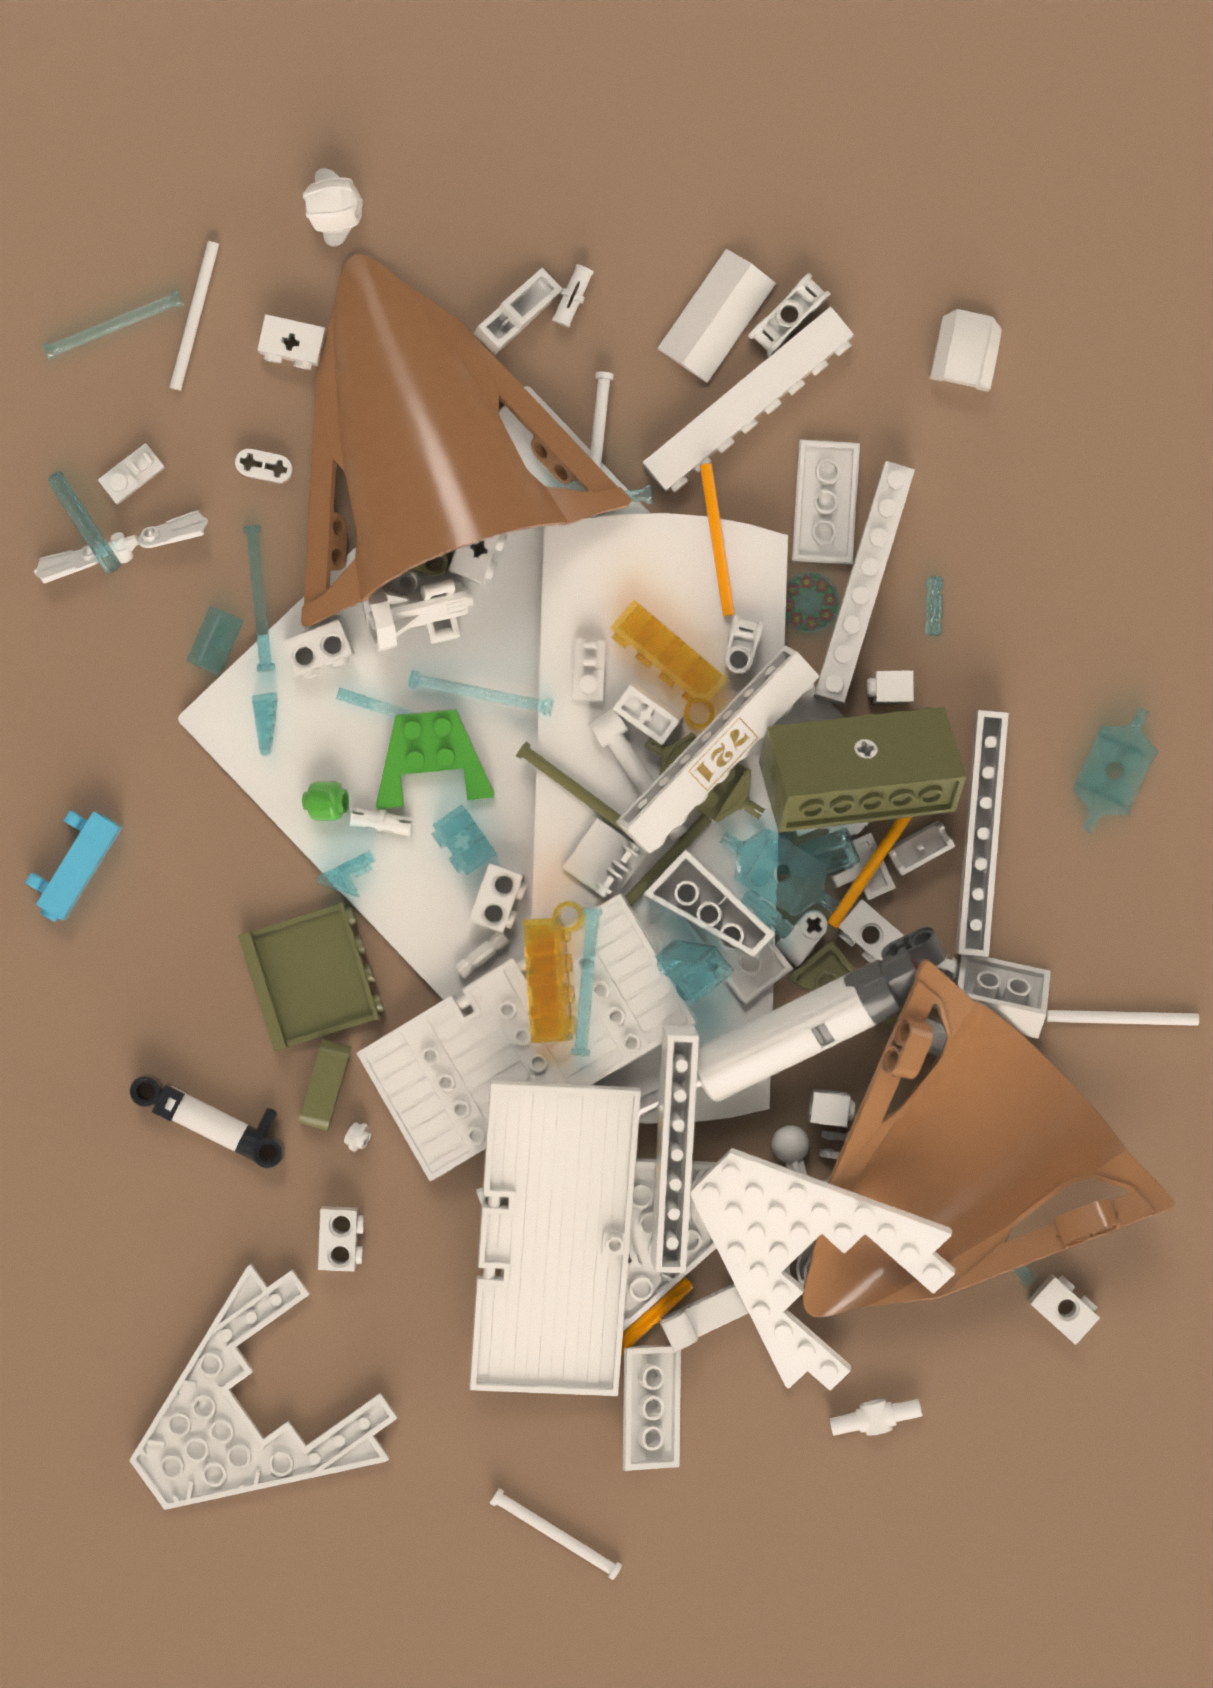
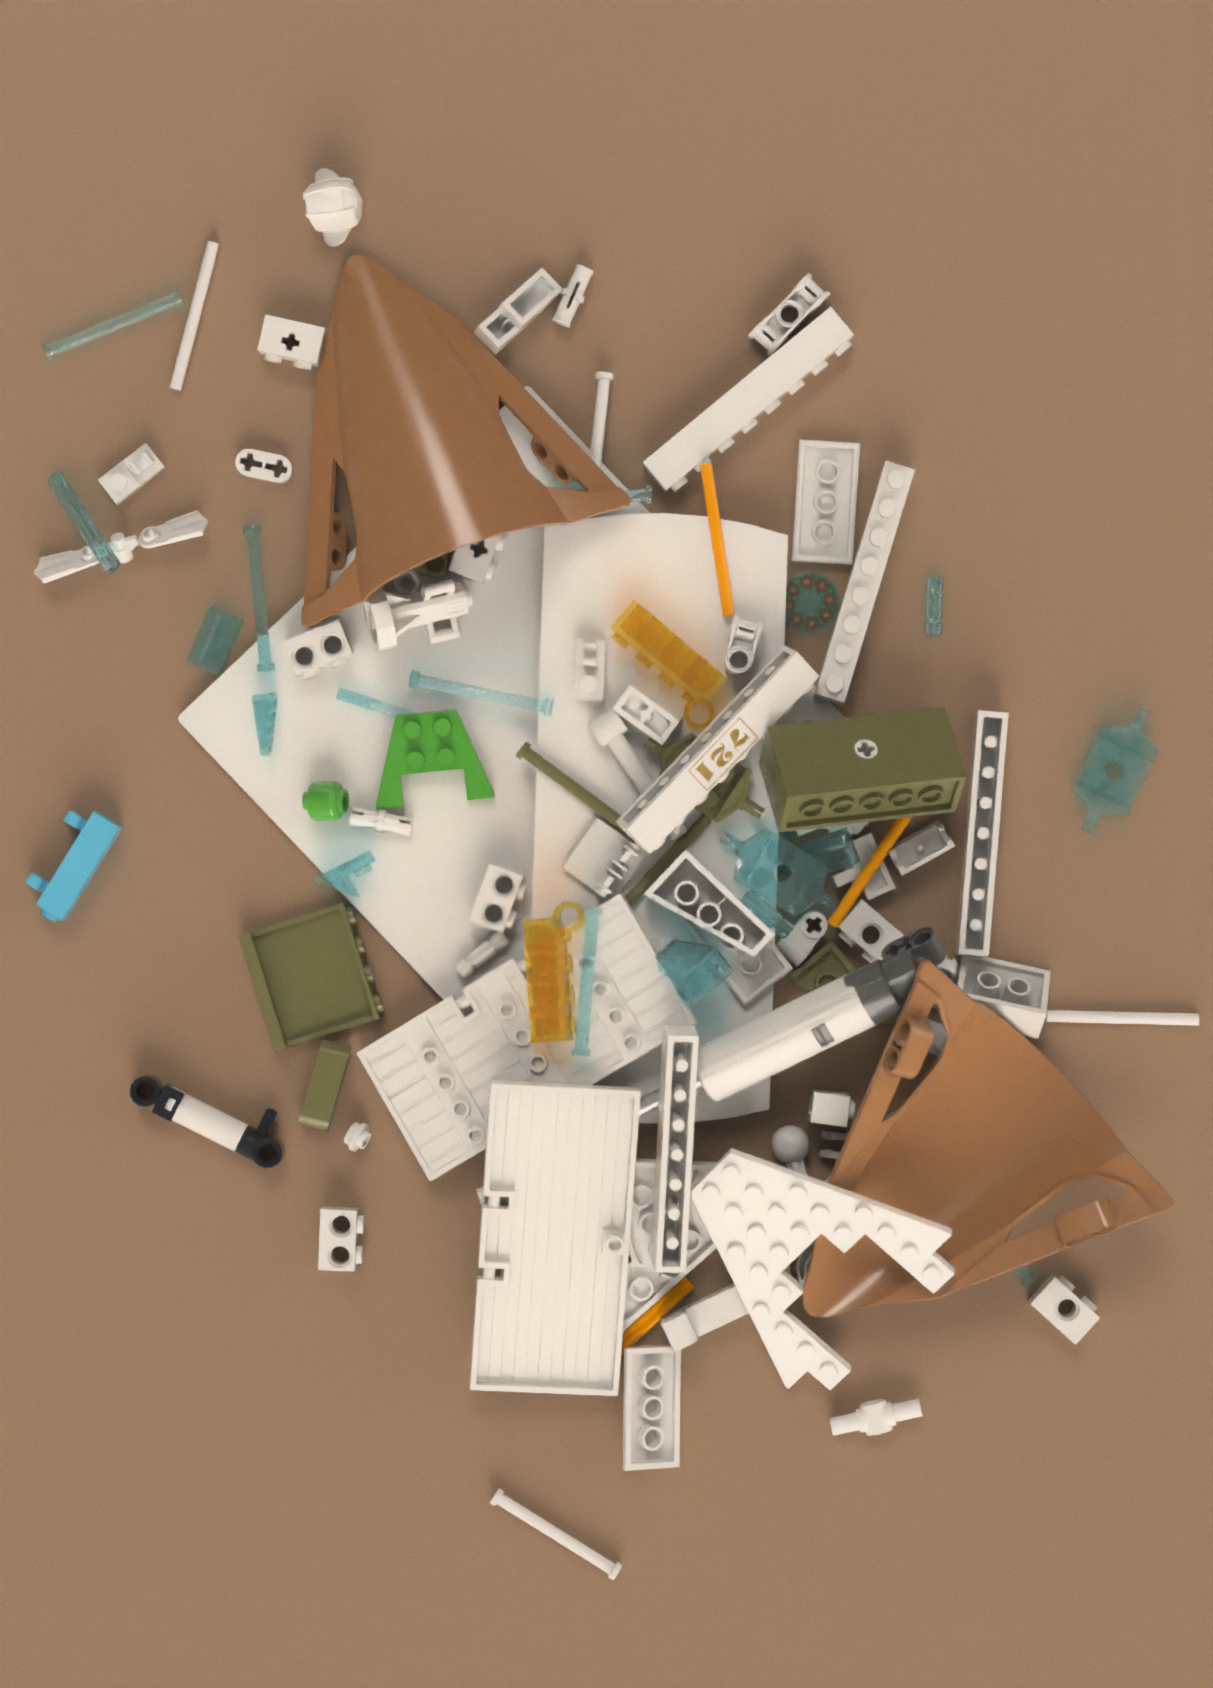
white wing [129,1263,398,1510] -> none
clear light blue brick [431,804,497,875] -> none
white slope [657,249,776,383] -> none
white brick [867,671,914,704] -> none
white slope [929,309,1002,392] -> none

